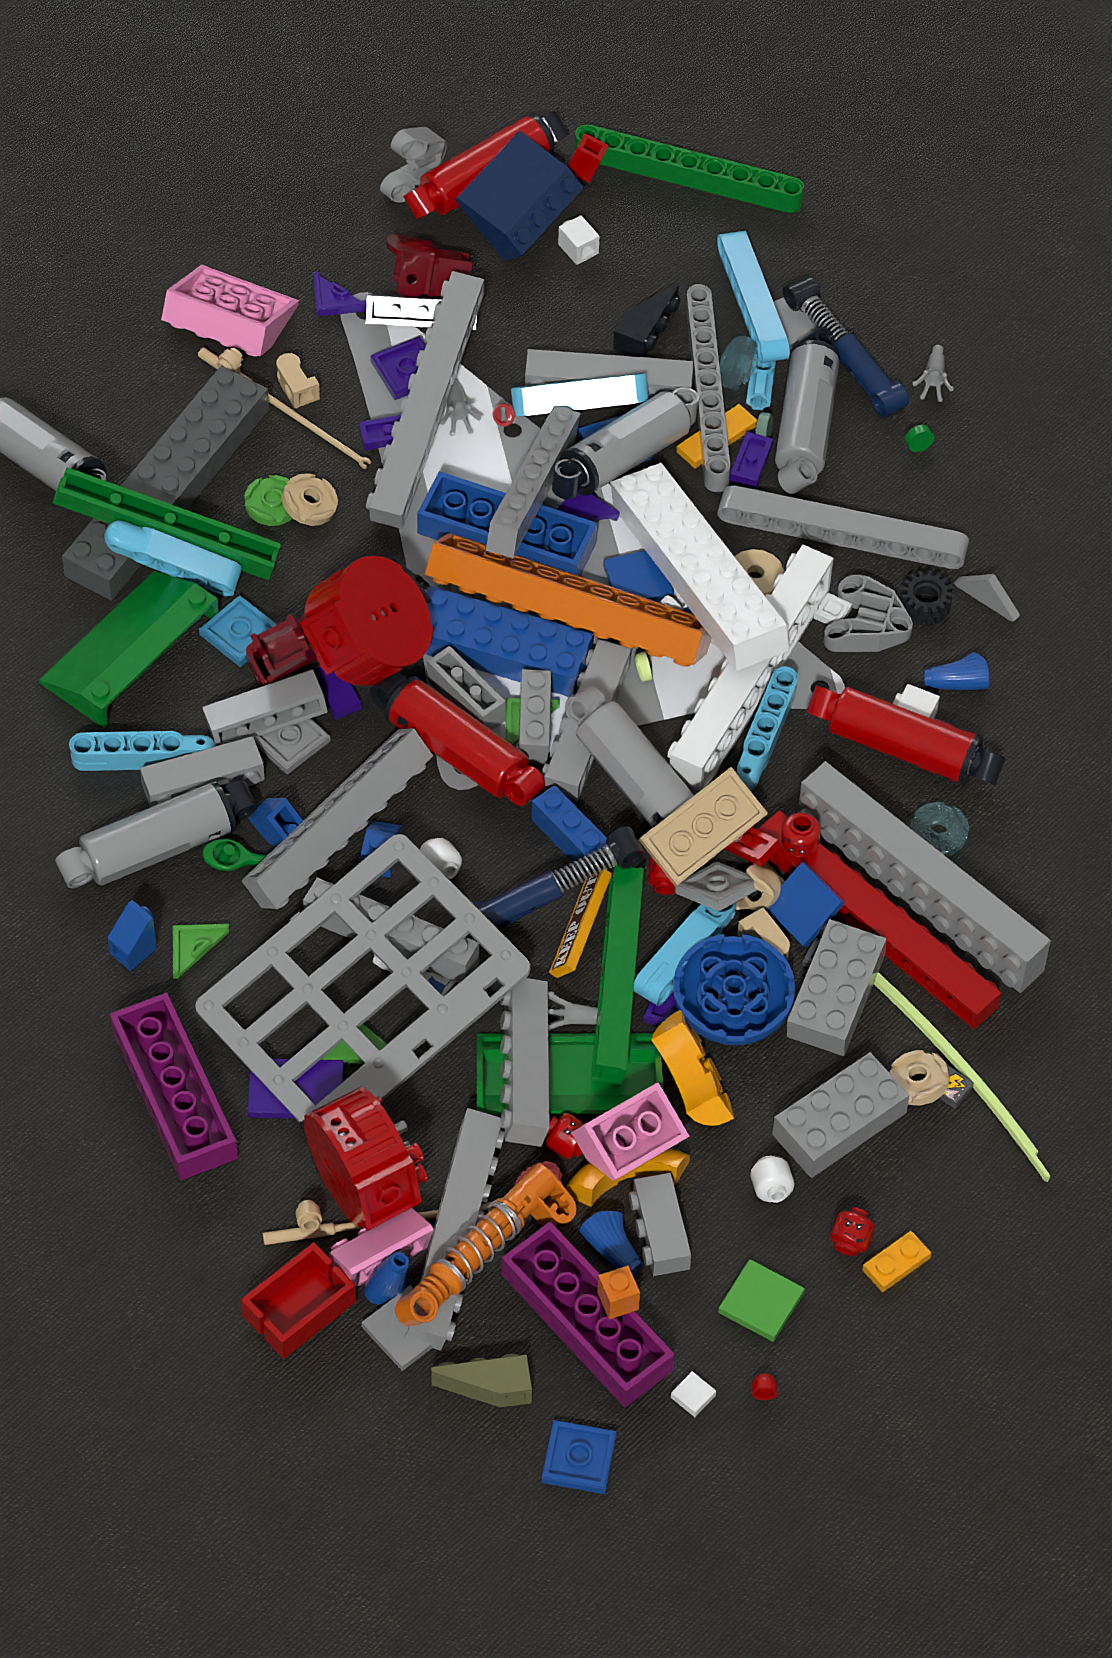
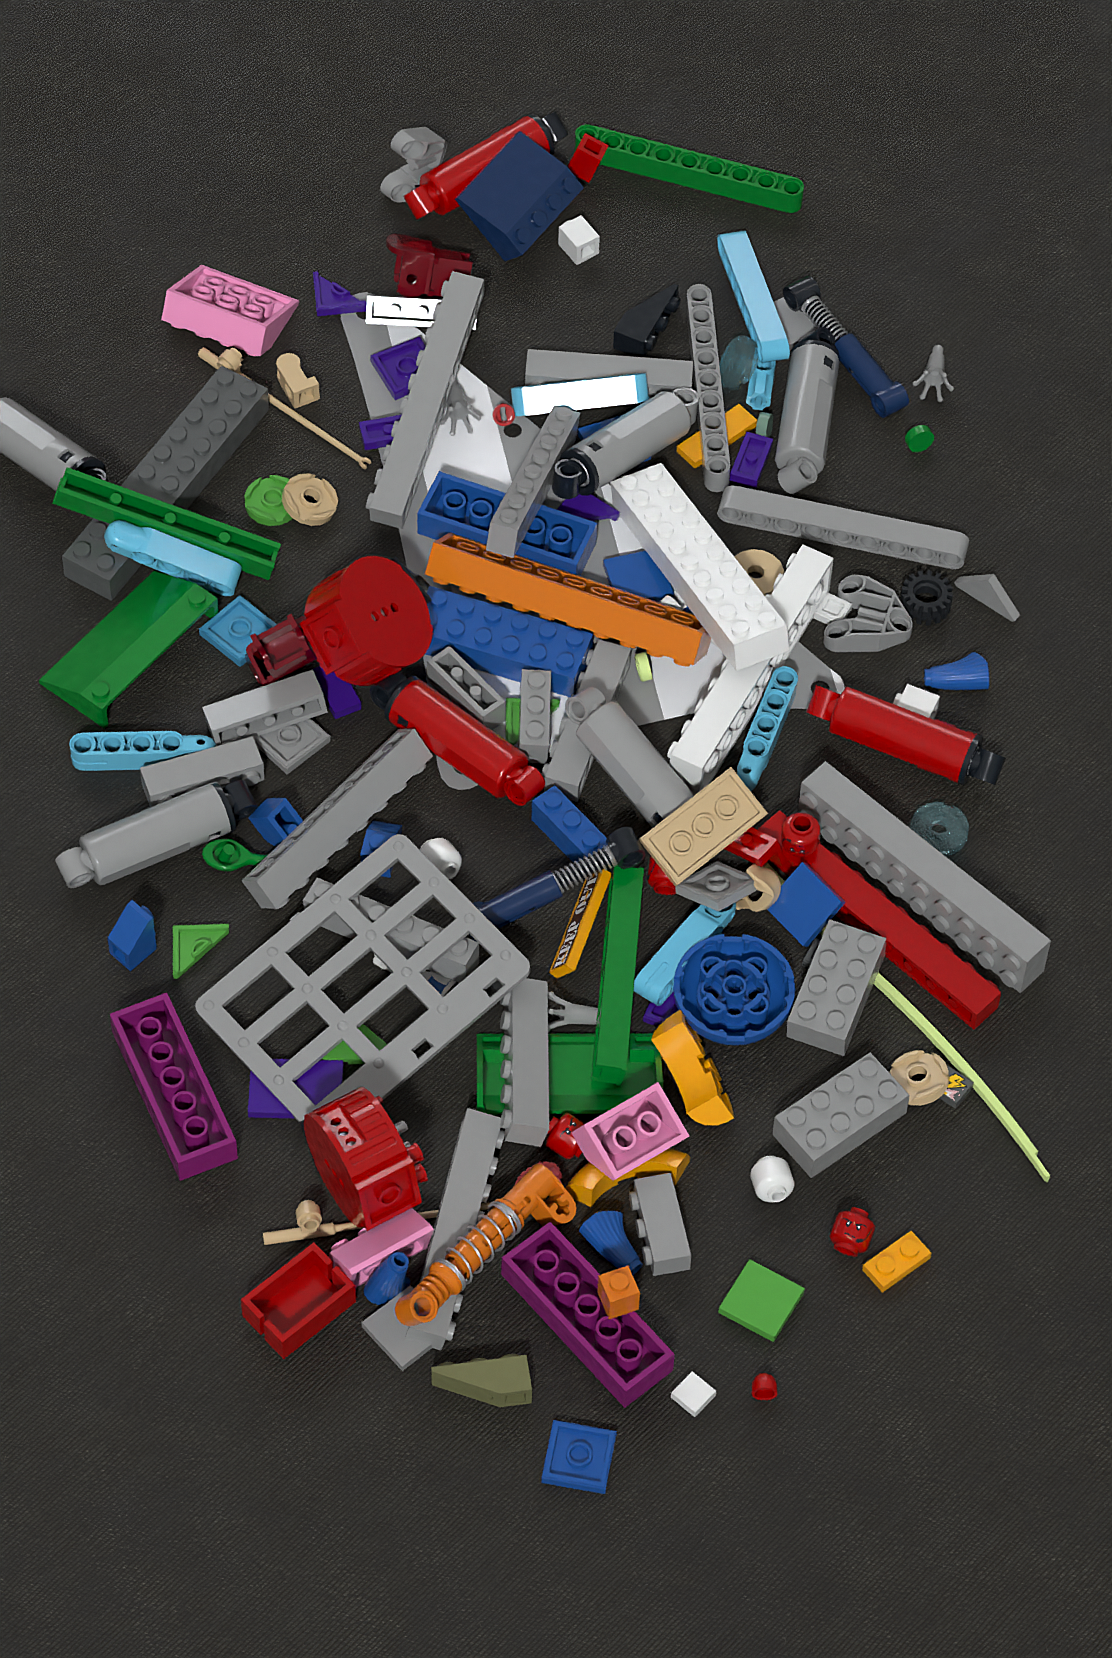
tan leg [737,907,790,961] -> none

